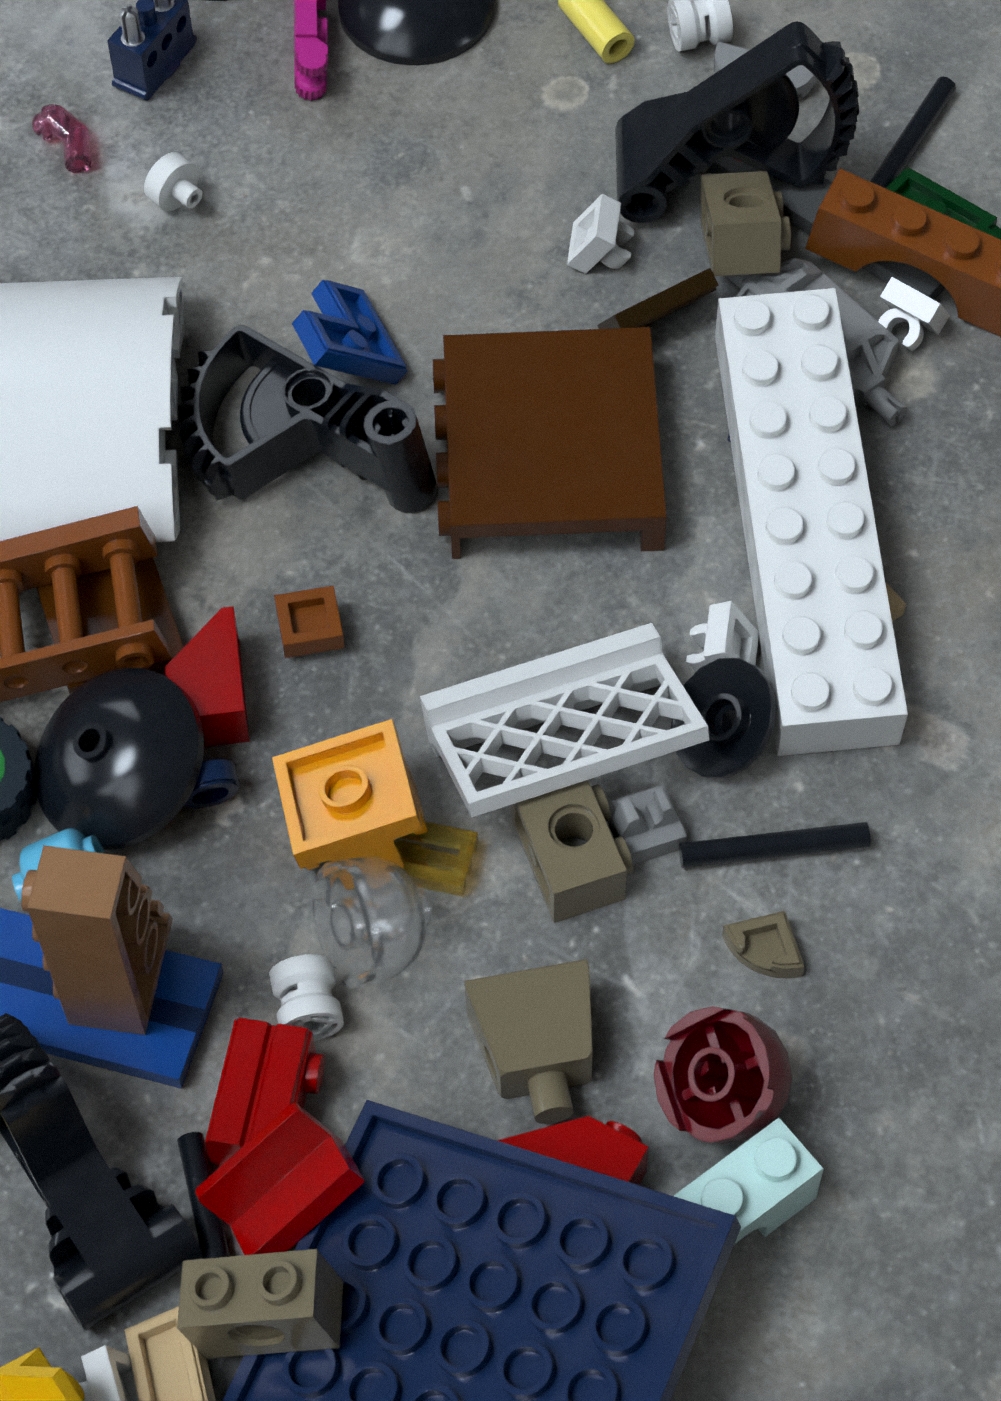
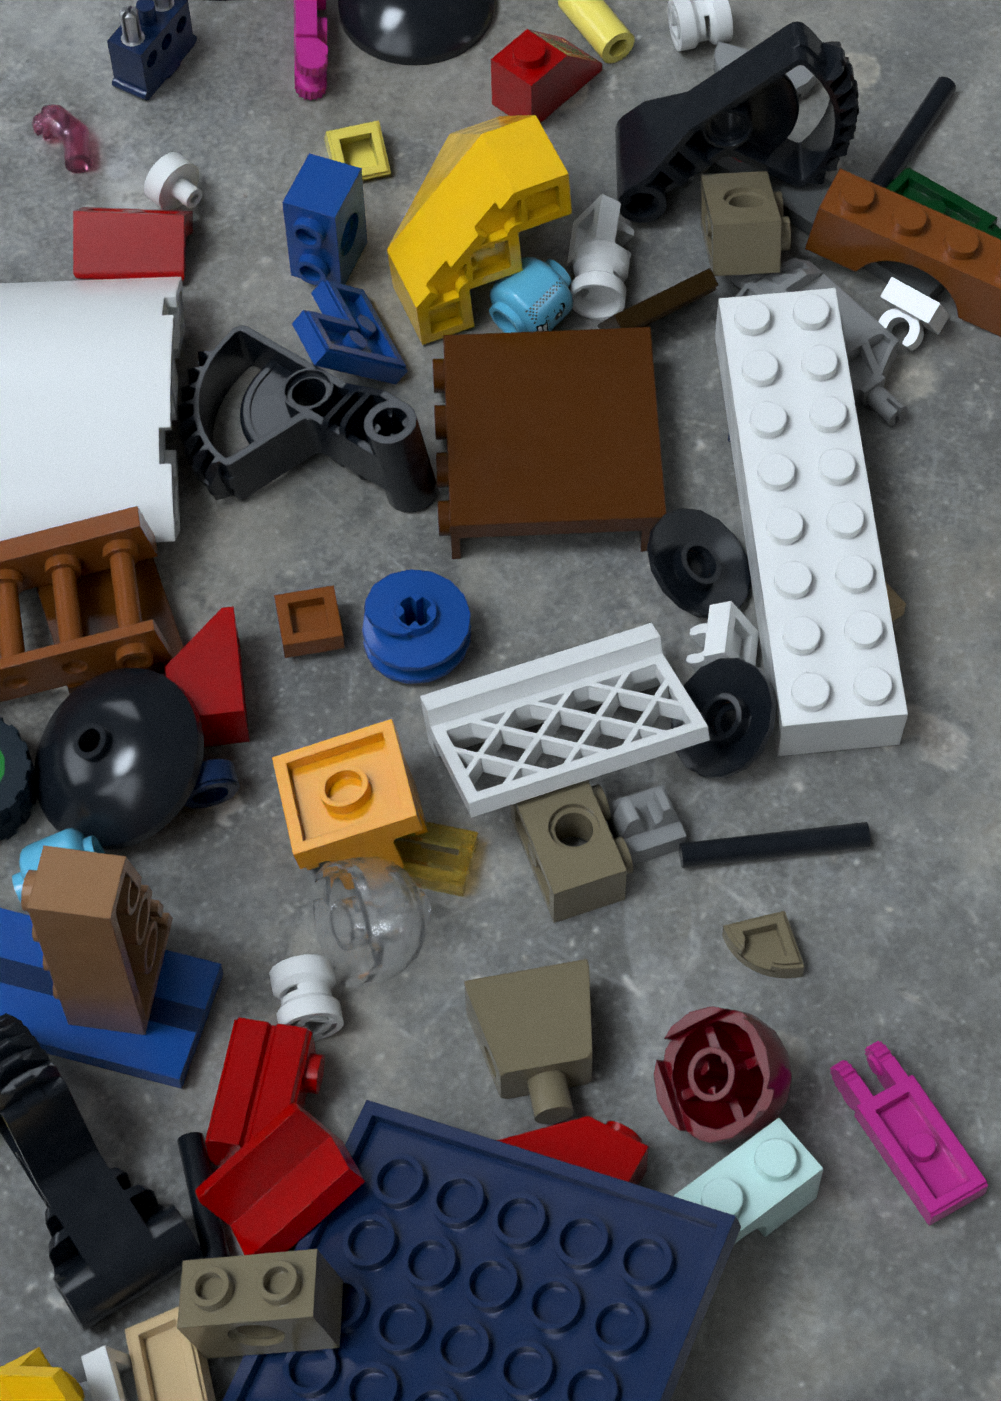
none -> red panel [73,207,193,281]
none -> blue brick [282,153,368,285]
none -> light yellow slope [324,120,391,181]
none -> blue piece [362,569,471,684]
none -> yellow panel [387,115,572,345]
none -> medium azure head [489,257,573,333]
none -> red slope [491,29,602,123]
none -> white wheel [570,240,630,320]
none -> black dish [647,508,751,619]
none -> dark pink hinge [830,1040,988,1226]

